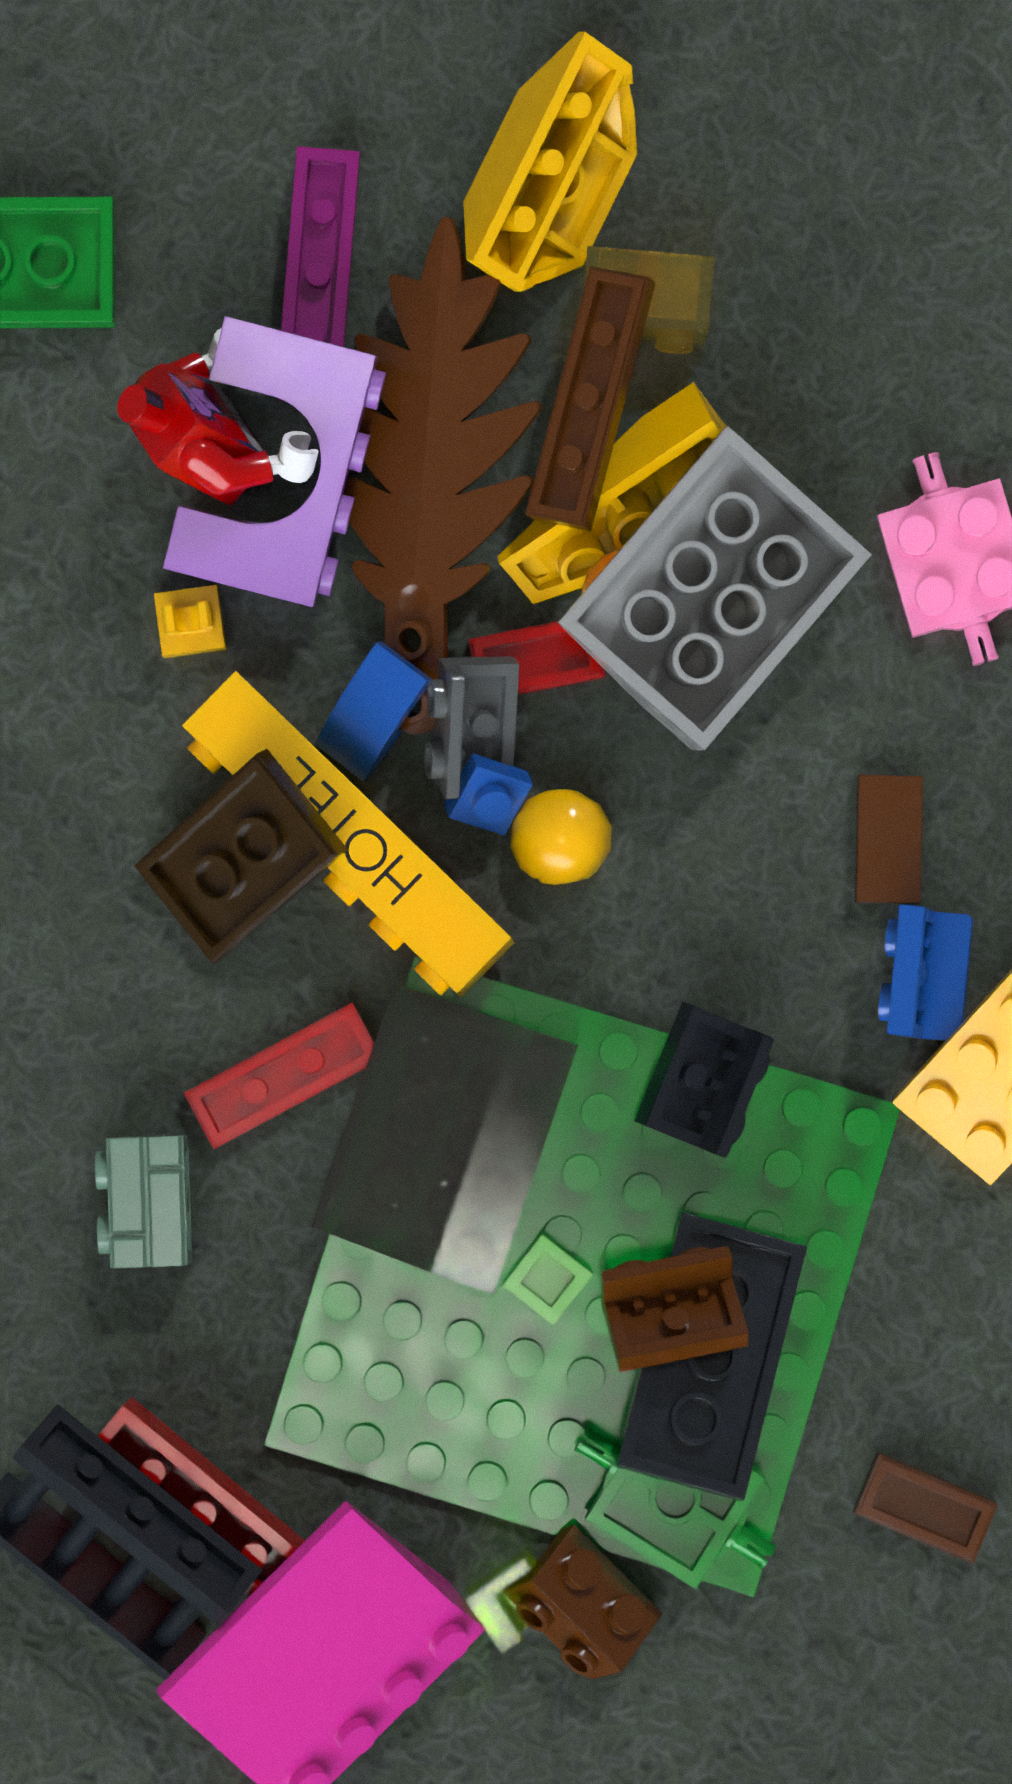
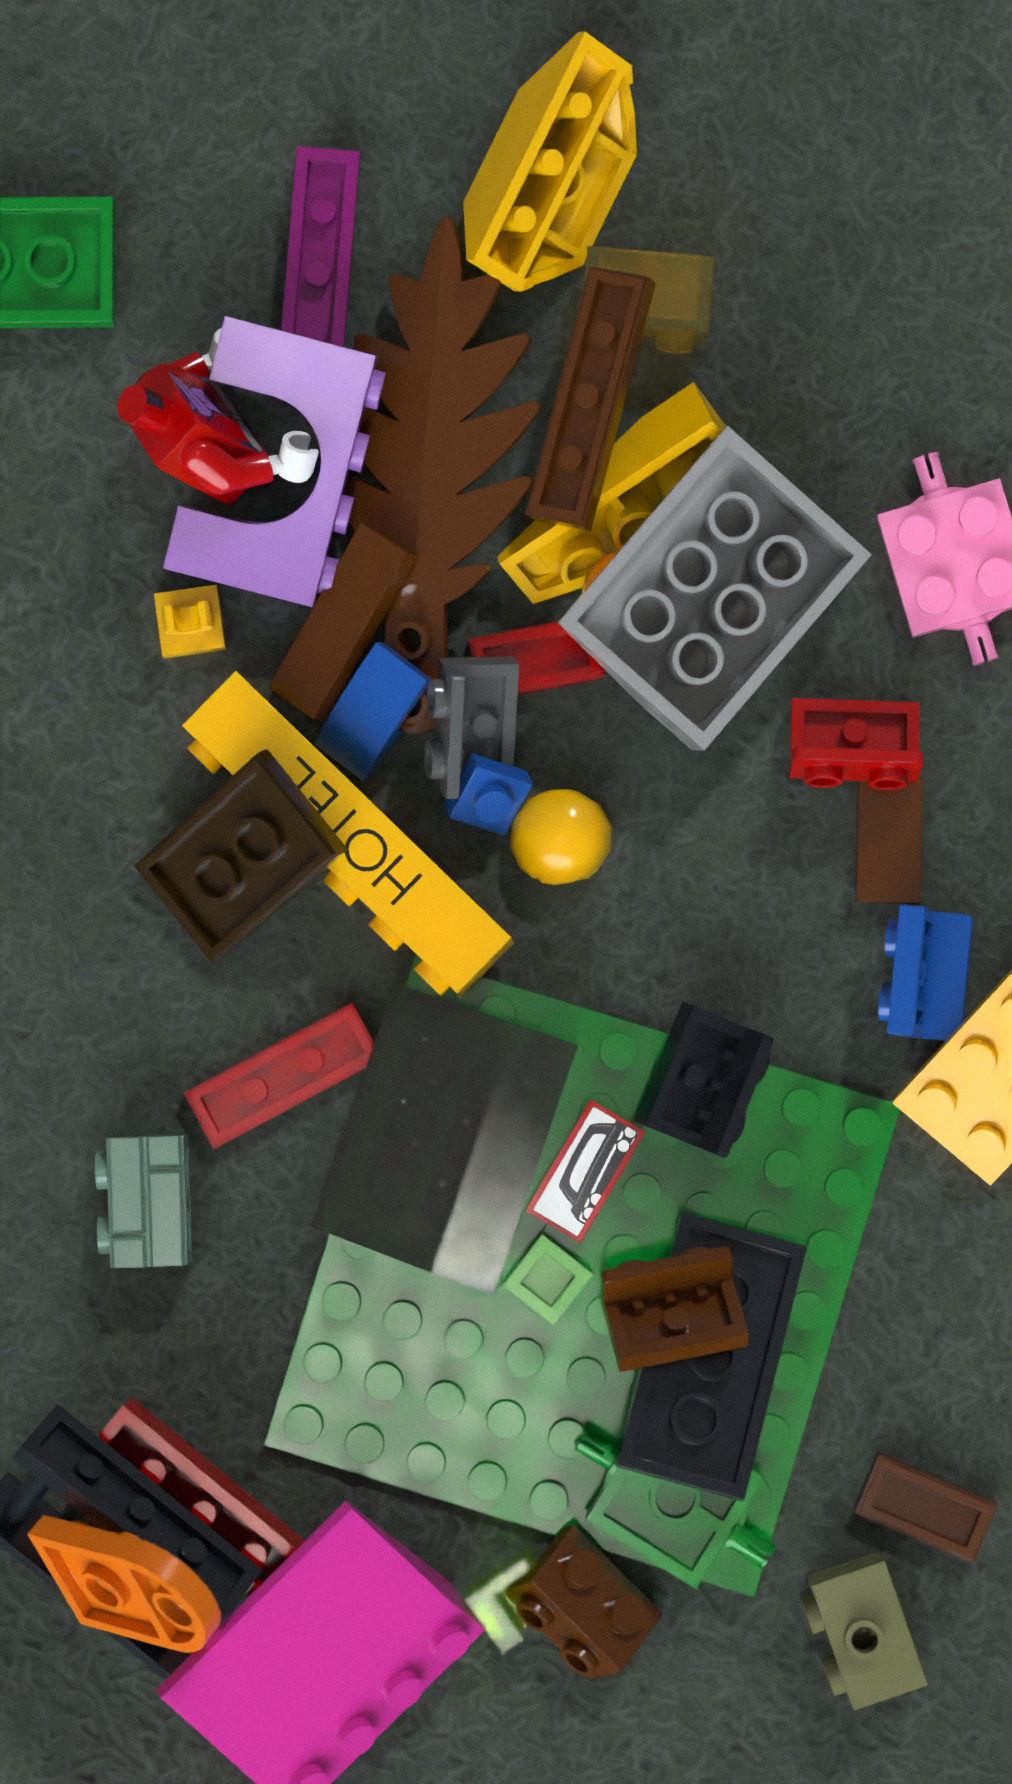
none -> orange plate [27,1515,221,1653]
none -> reddish brown tile [268,522,418,722]
none -> tile [525,1099,646,1244]
none -> red bracket [789,698,923,790]
none -> olive brick [800,1552,928,1711]

